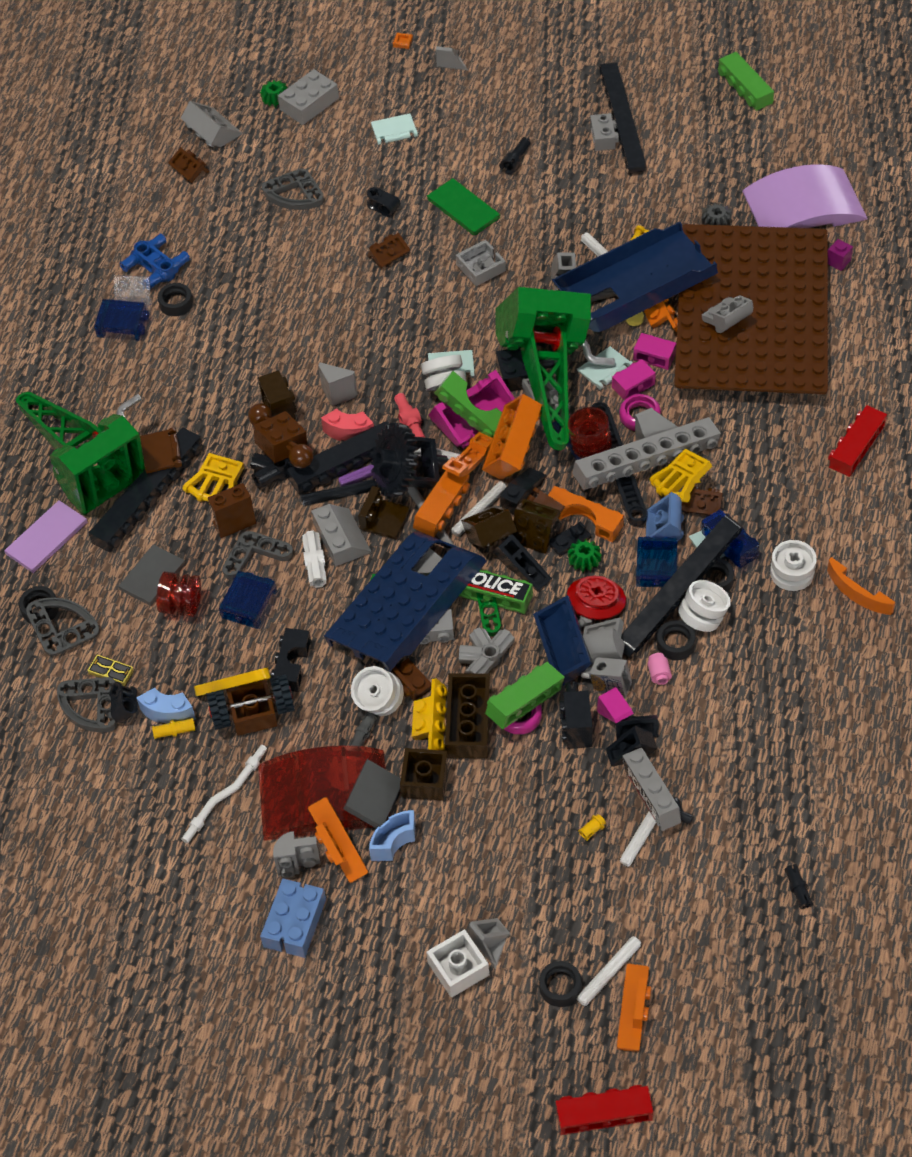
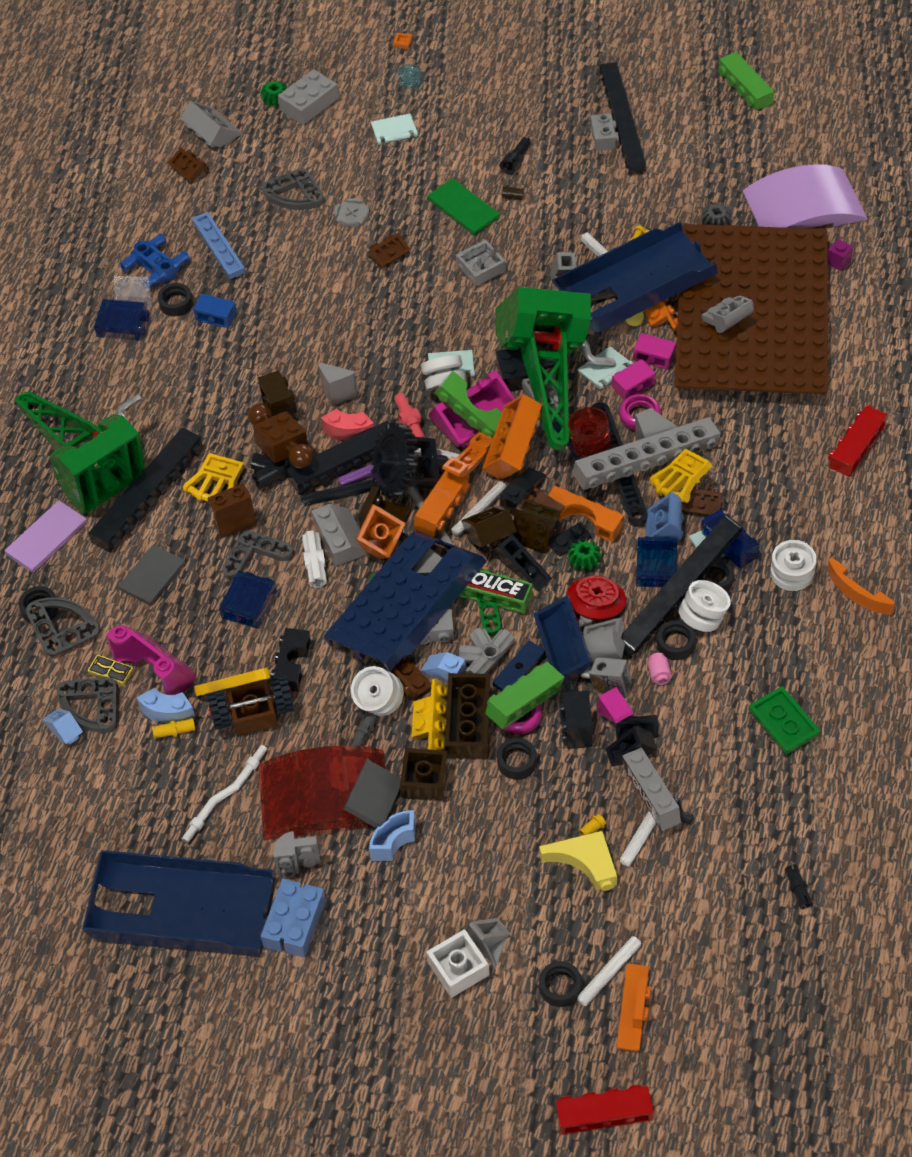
black piece [110,682,138,723] -> none
reddish brown piece [140,427,182,474] -> none
clear red wheel [156,571,201,617] -> none
orange bracket [308,797,368,883] -> none
black piece [367,187,401,217] -> none
light grey slope [436,46,468,70] -> none
none -> light blue slope [42,708,83,744]
none -> dark blue piece [82,850,275,957]
none -> dark pink windscreen [106,625,195,695]
none -> medium blue plate [192,212,246,279]
none -> blue brick [193,294,237,329]
none -> light grey tile [334,198,369,227]
none -> orange slope [356,504,406,559]
none -> clear light blue wheel [398,64,422,89]
none -> light blue slope [421,652,466,684]
none -> dark blue tile [492,640,546,692]
none -> black tyre [497,738,537,780]
none -> dark brown pin [502,185,524,200]
none -> light yellow arch [539,831,617,891]
none -> green plate [748,686,821,755]

